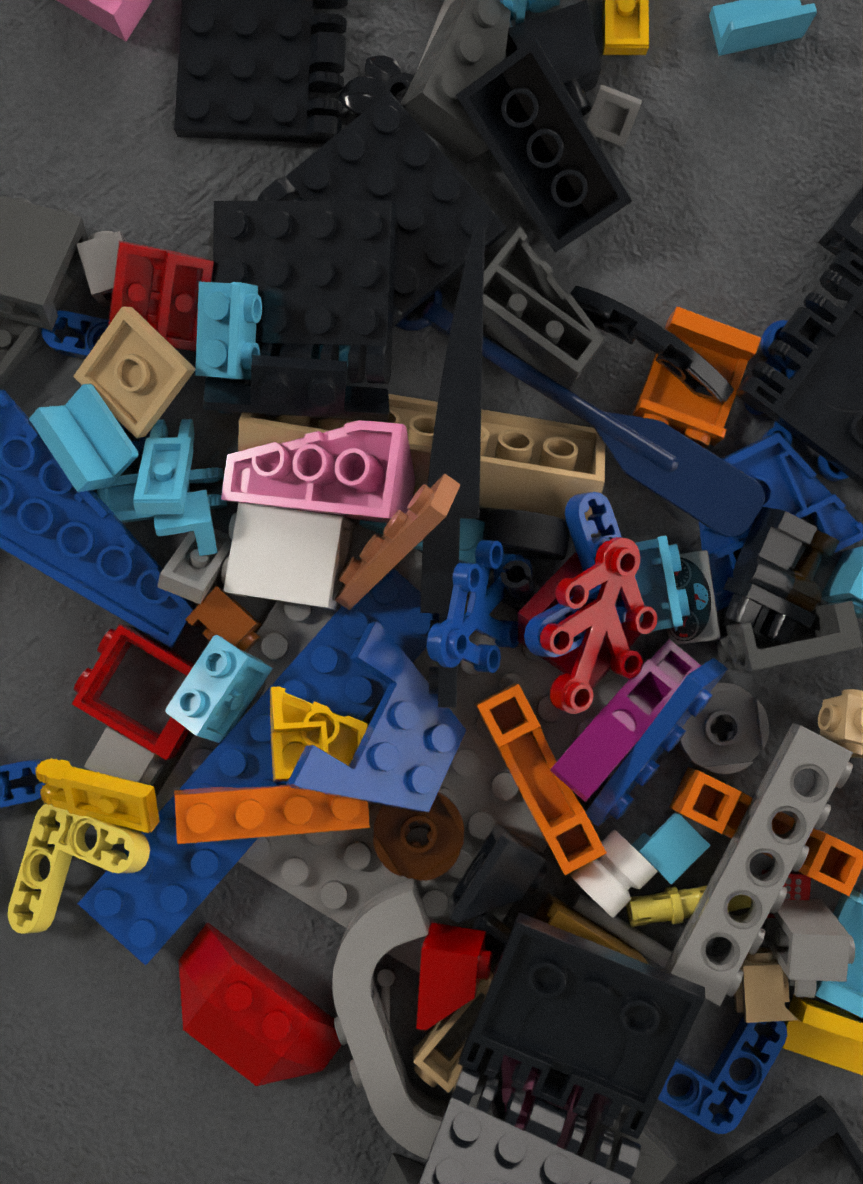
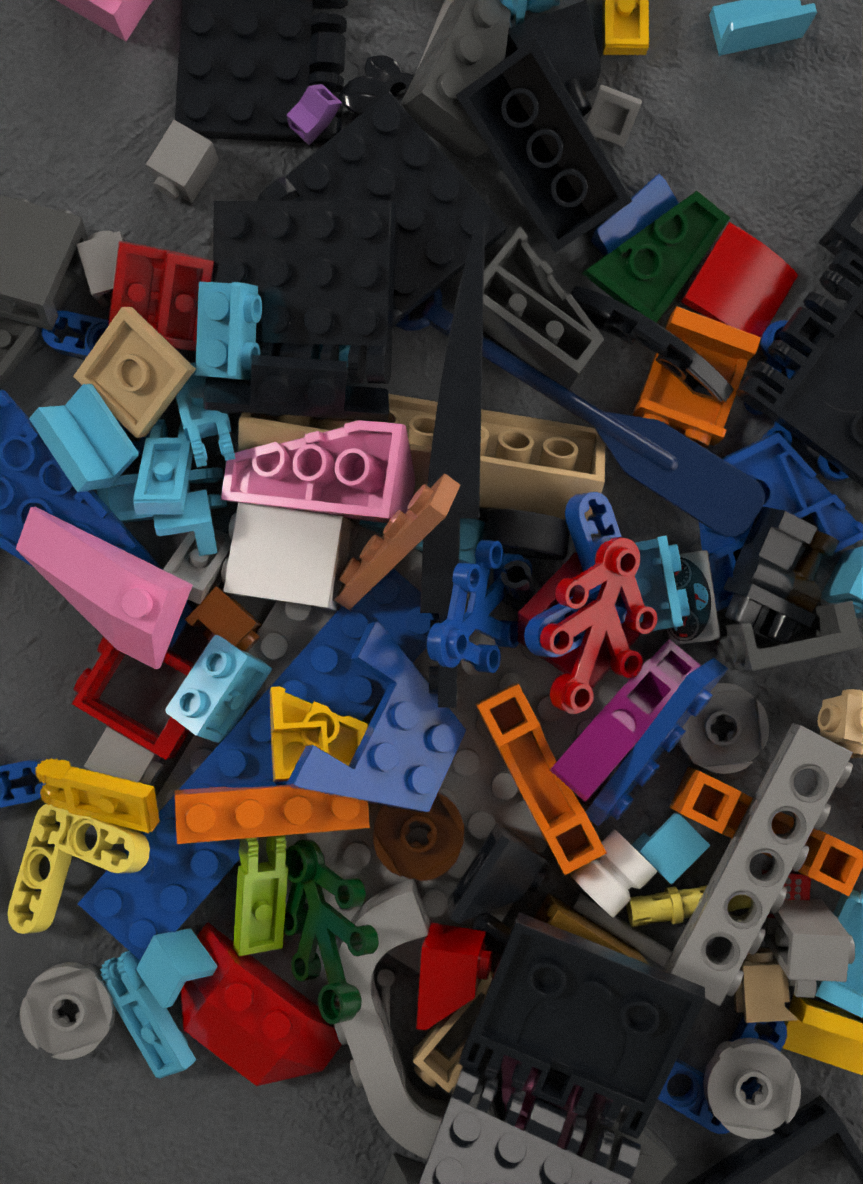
none -> bright pink wedge [16,507,193,669]
none -> light grey plate [20,962,116,1060]
none -> medium azure hinge [100,951,196,1079]
none -> medium azure panel [136,928,217,1009]
none -> light grey brick [146,120,219,203]
none -> medium azure hinge [176,362,236,467]
none -> lime hinge [233,835,288,957]
none -> dark green plant [284,839,379,1025]
none -> medium lavender piece [286,84,342,145]
none -> dark green wing [581,191,730,323]
none -> blue slope [591,174,679,256]
none -> red slope [681,222,798,337]
none -> light grey plate [703,1038,801,1139]

